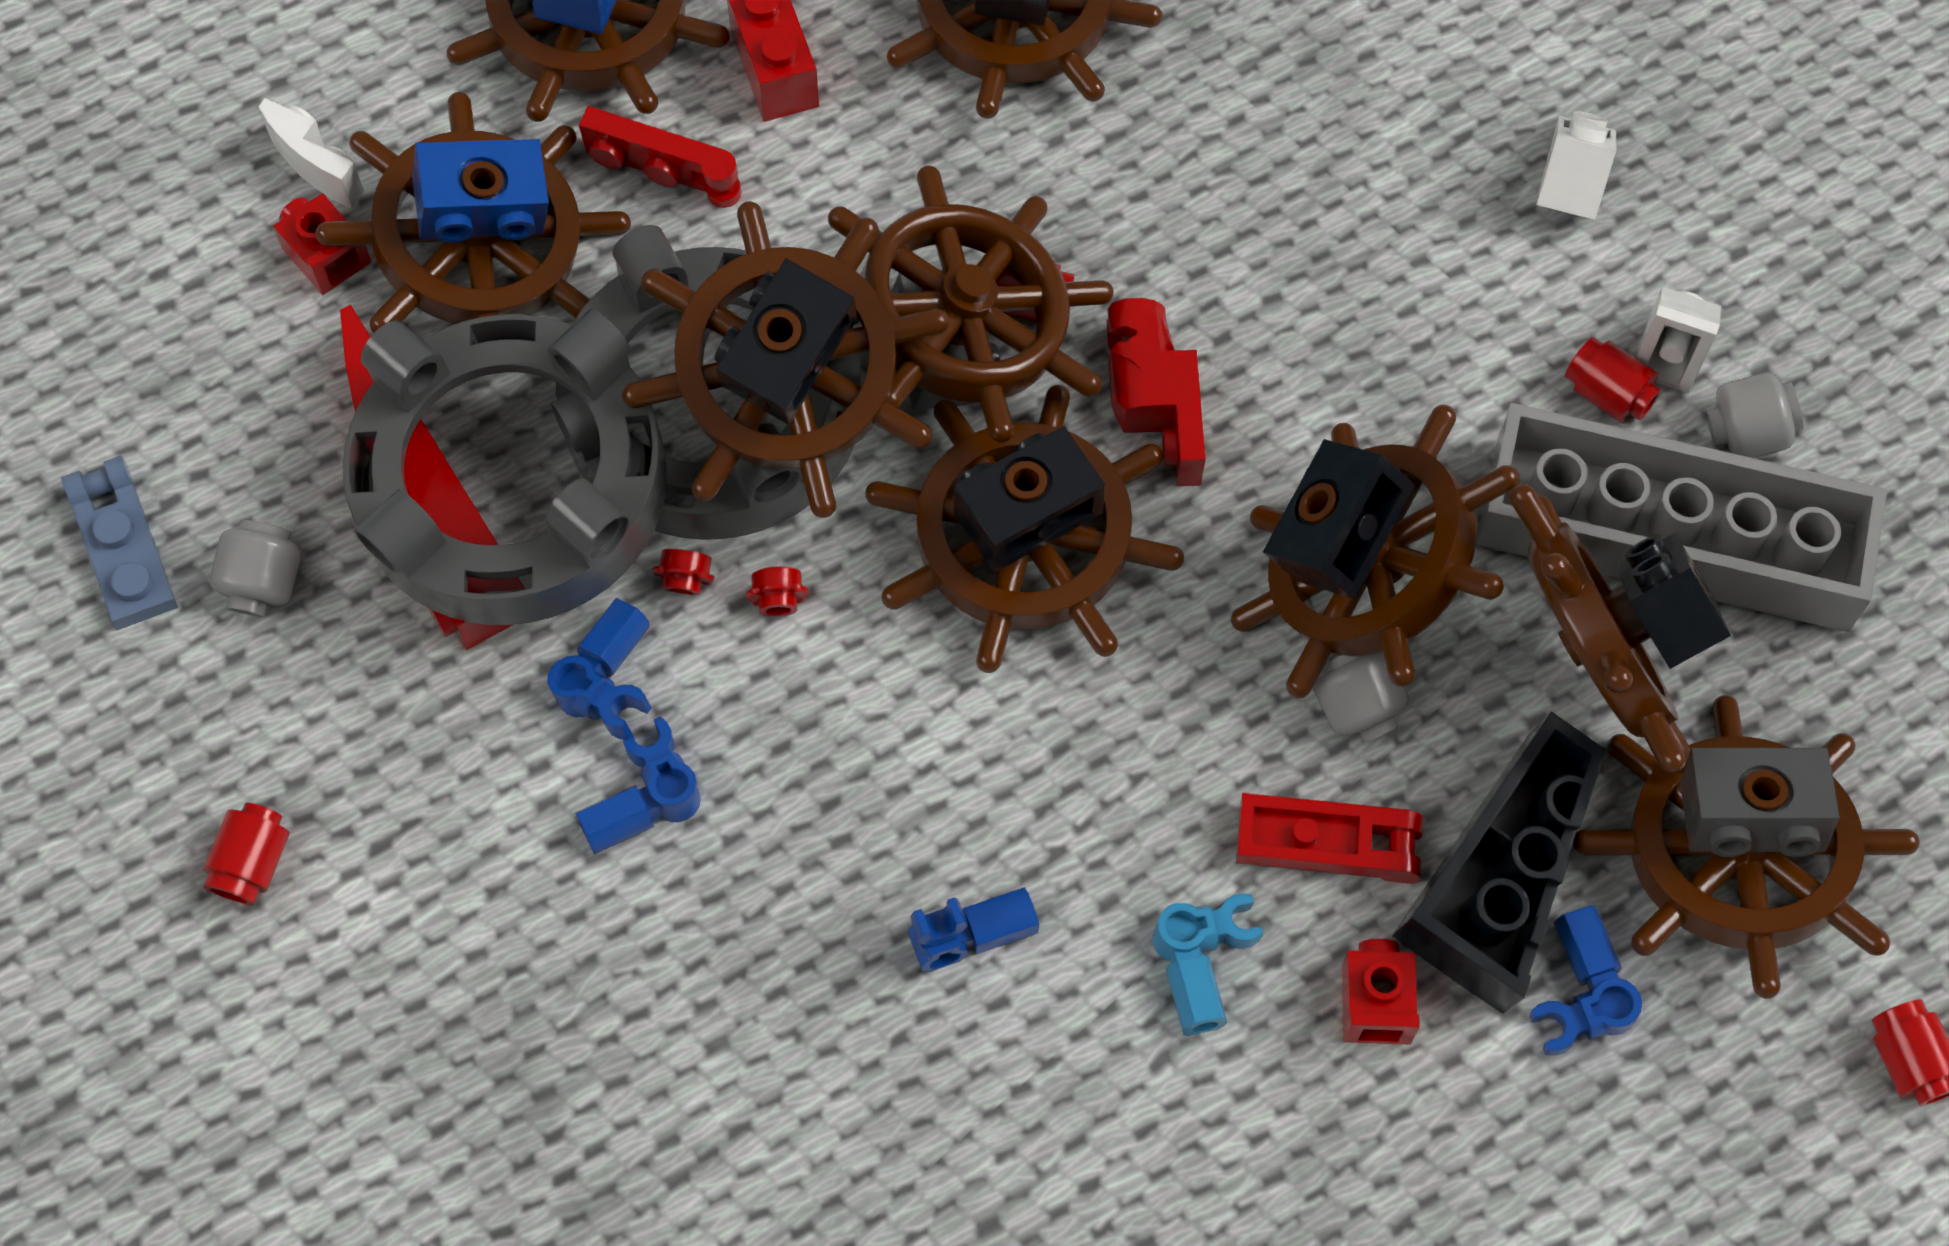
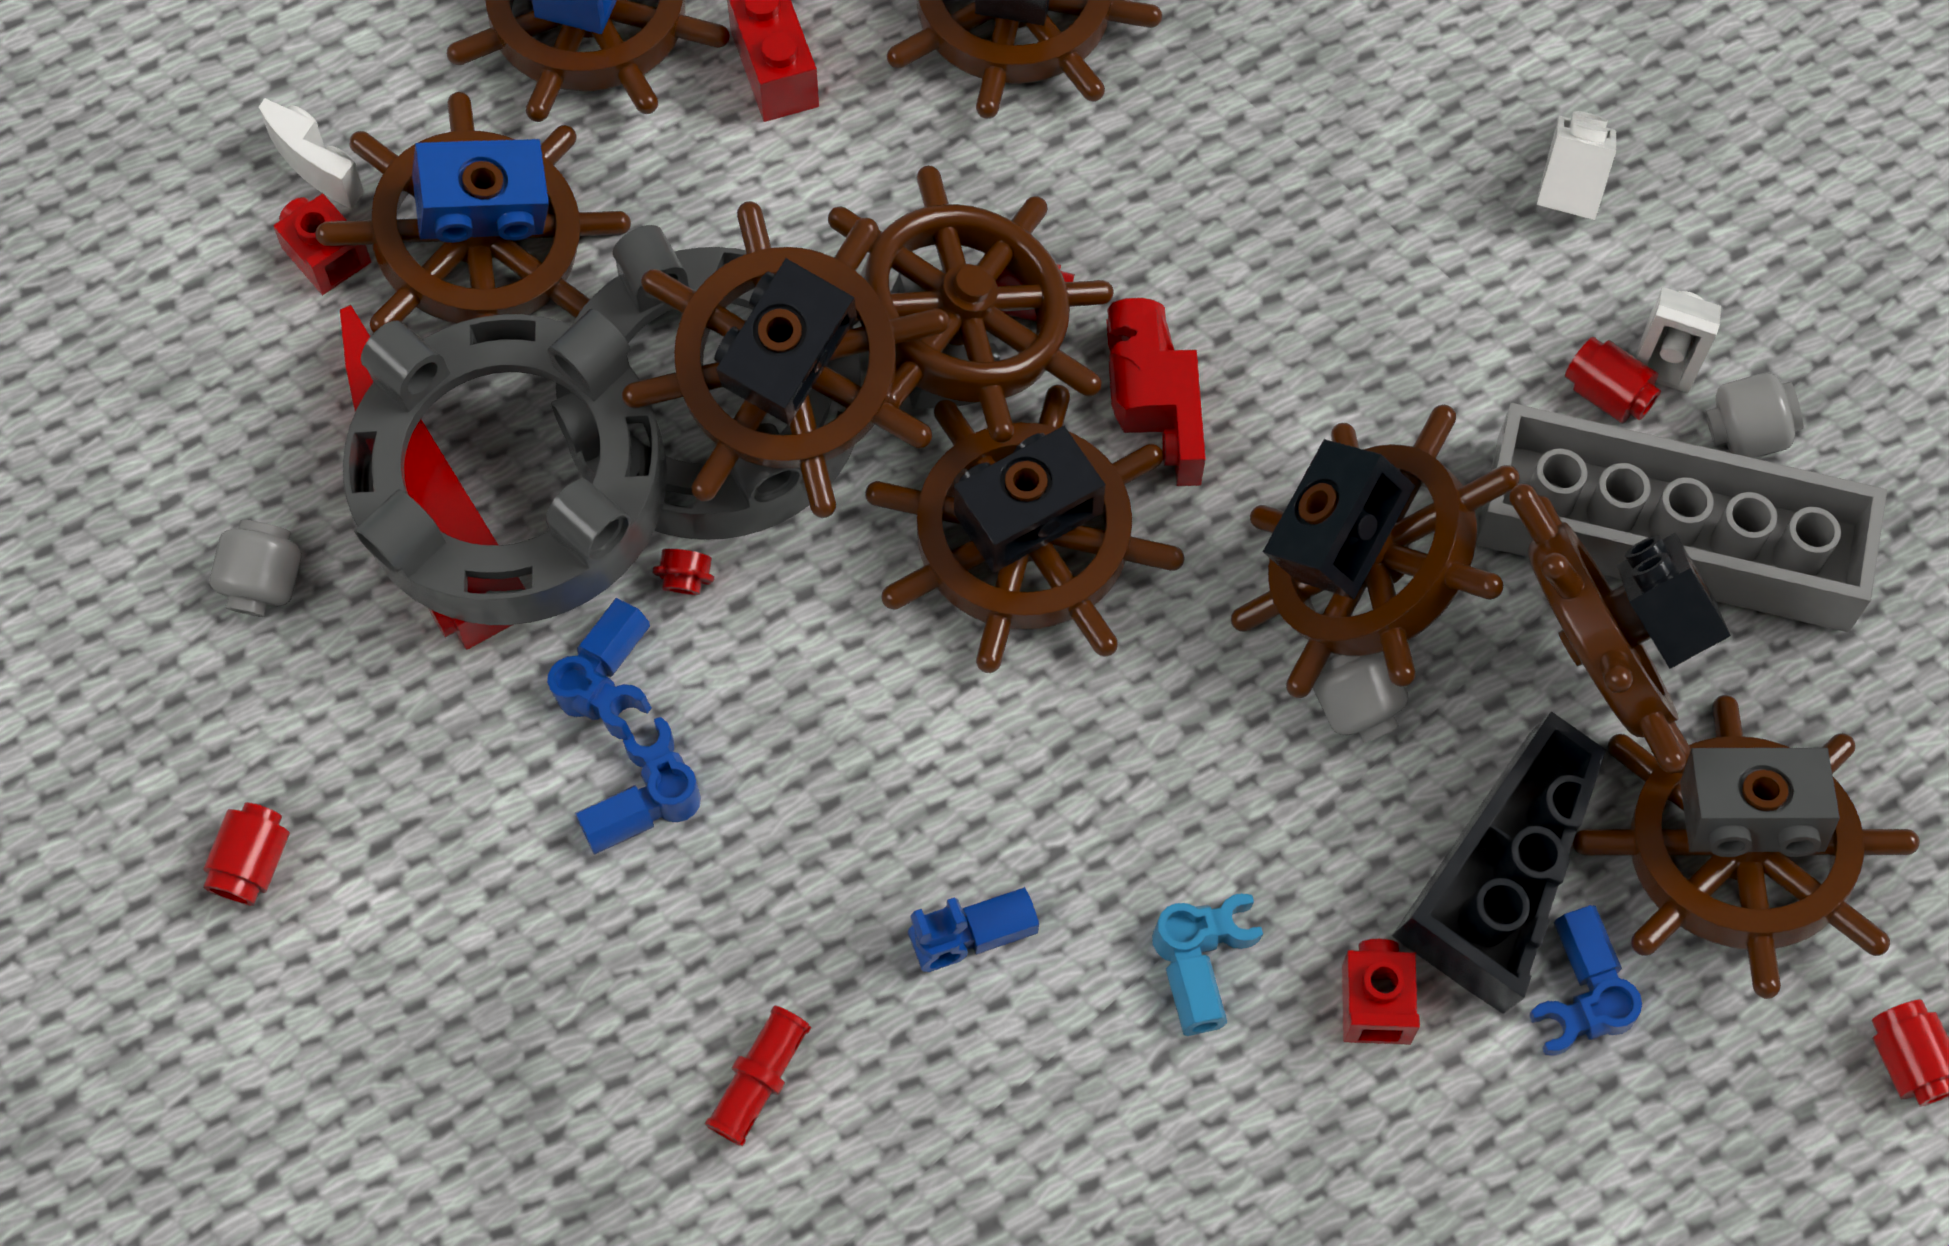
sand blue plate [61,455,178,631] -> none
red plate [579,106,742,208] -> none
red plate [746,566,809,617] -> none
red plate [1236,793,1423,884] -> none
none -> red pin [705,1005,811,1147]

